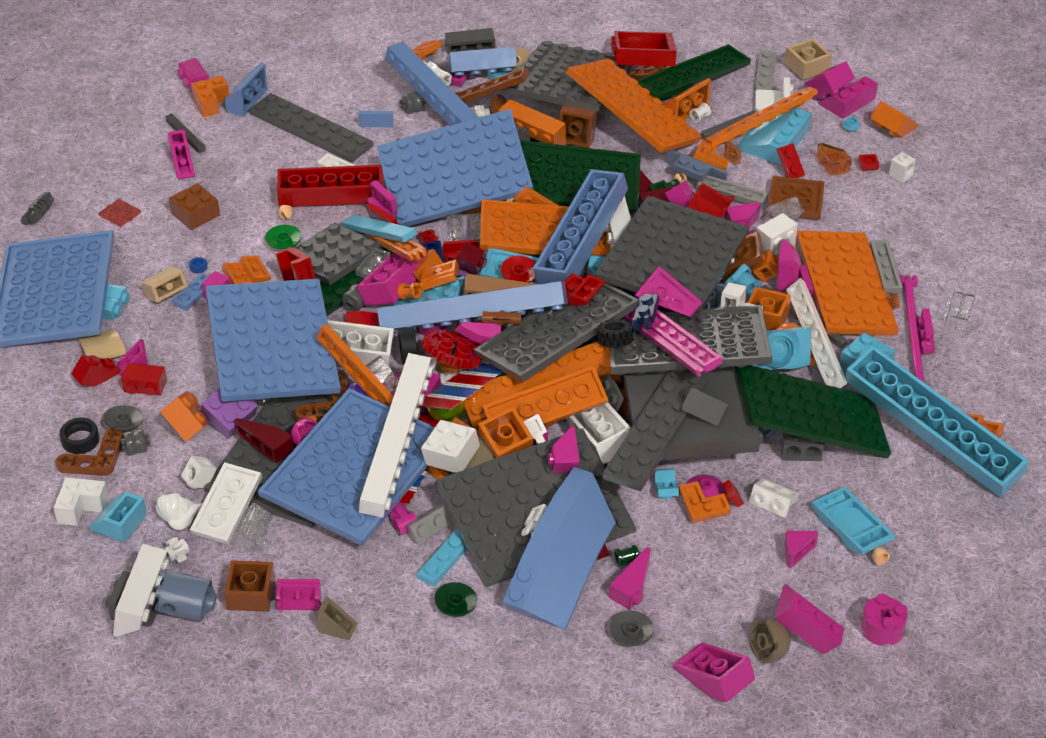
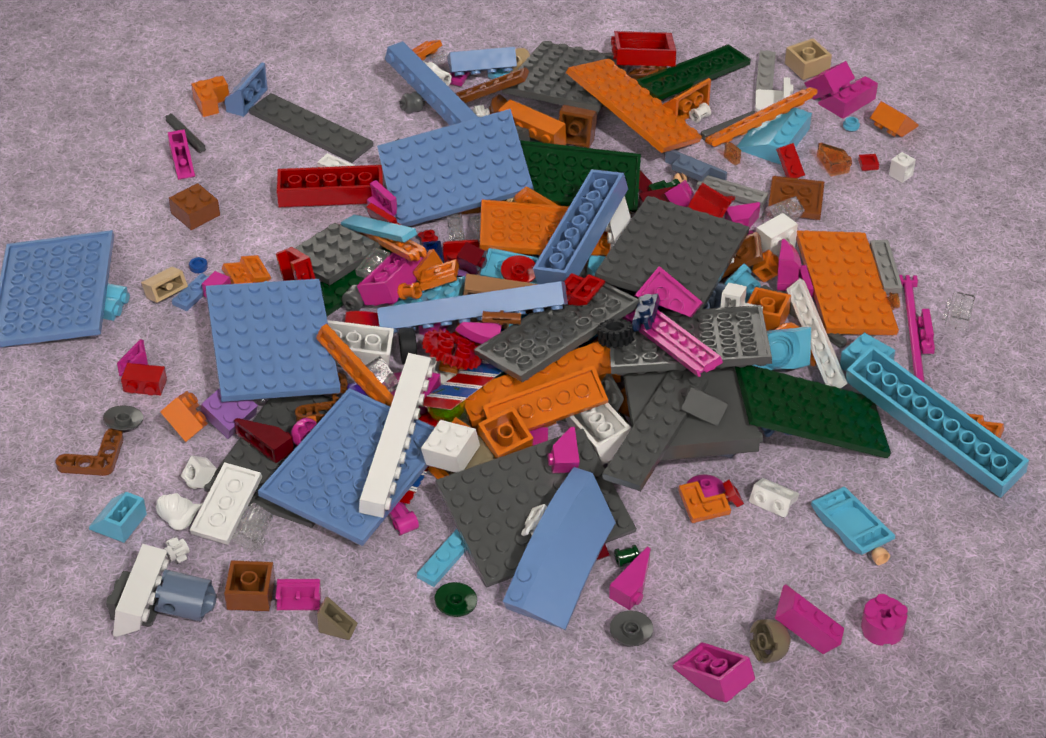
dark grey hinge [21,192,54,225] -> none
white brick [54,477,109,526] -> none
black tyre [60,417,99,454] -> none
red slope [71,355,121,387] -> none
tan slope [79,328,126,359] -> none
clear red piece [98,199,141,228] -> none
dark grey piece [120,429,150,456] -> none
dark pink brick [177,58,209,92] -> none
green dish [265,224,301,249] -> none
light nougat hinge [279,205,293,221] -> none
medium blue tile [359,110,393,128] -> none
light grey plate [406,503,454,544] -> none
dark grey brick [445,28,495,55] -> none
white plate [523,414,547,444] -> none
medium azure bracket [655,468,679,499] -> none
orange plate [693,140,730,171] -> none
dark grey brick [780,433,824,461] -> none
dark pink slope [784,530,819,569] -> none

